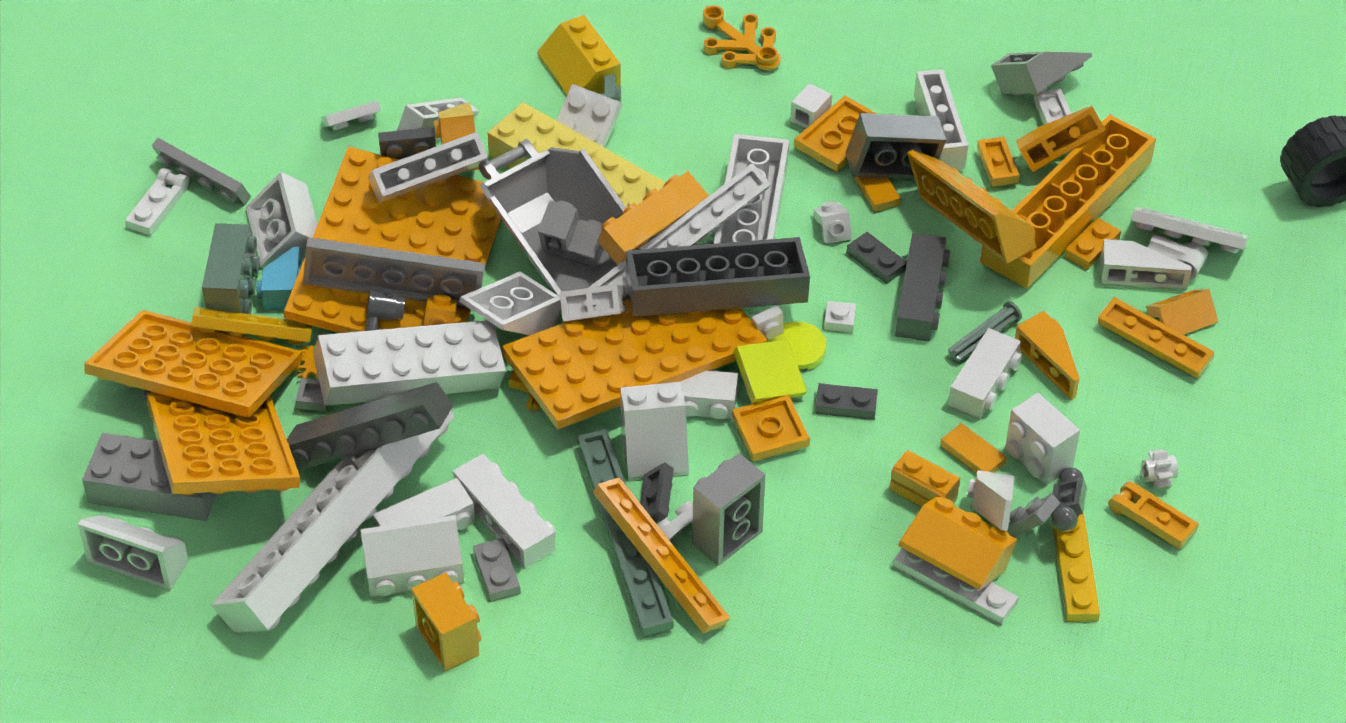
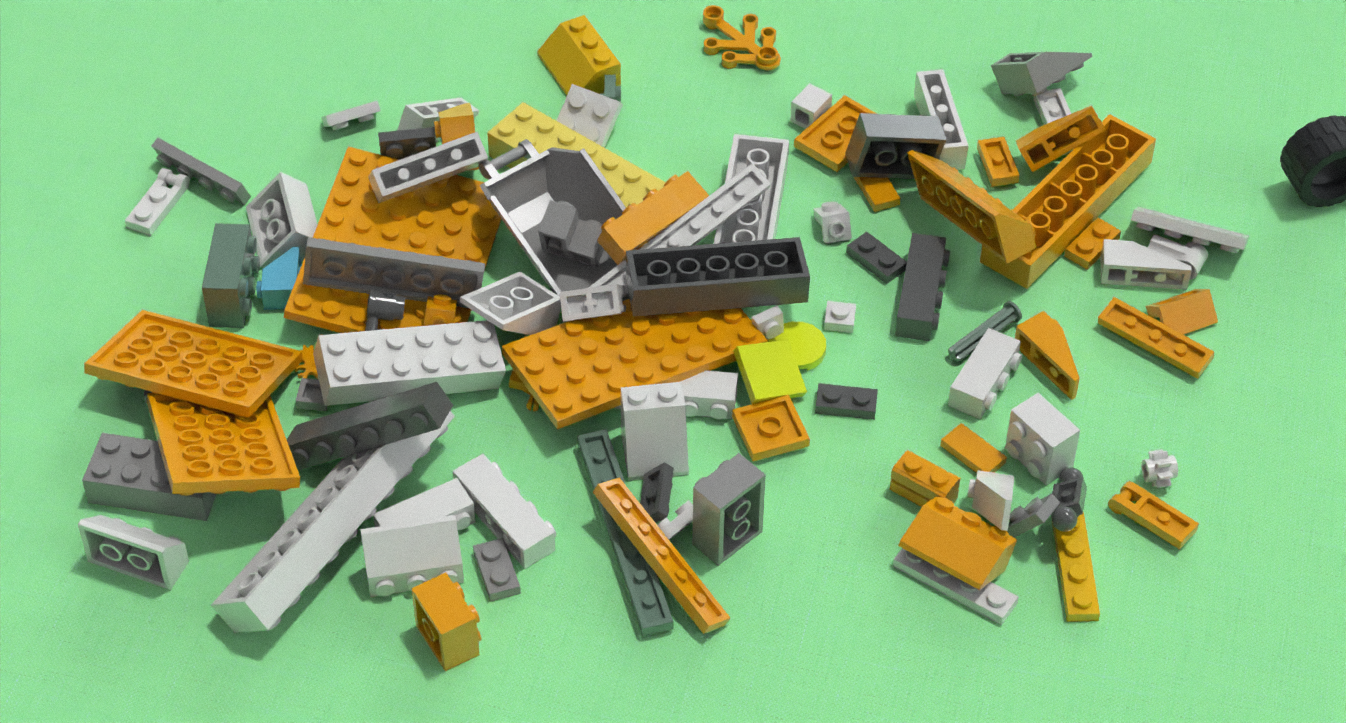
yellow plate [191,307,312,345] -> none

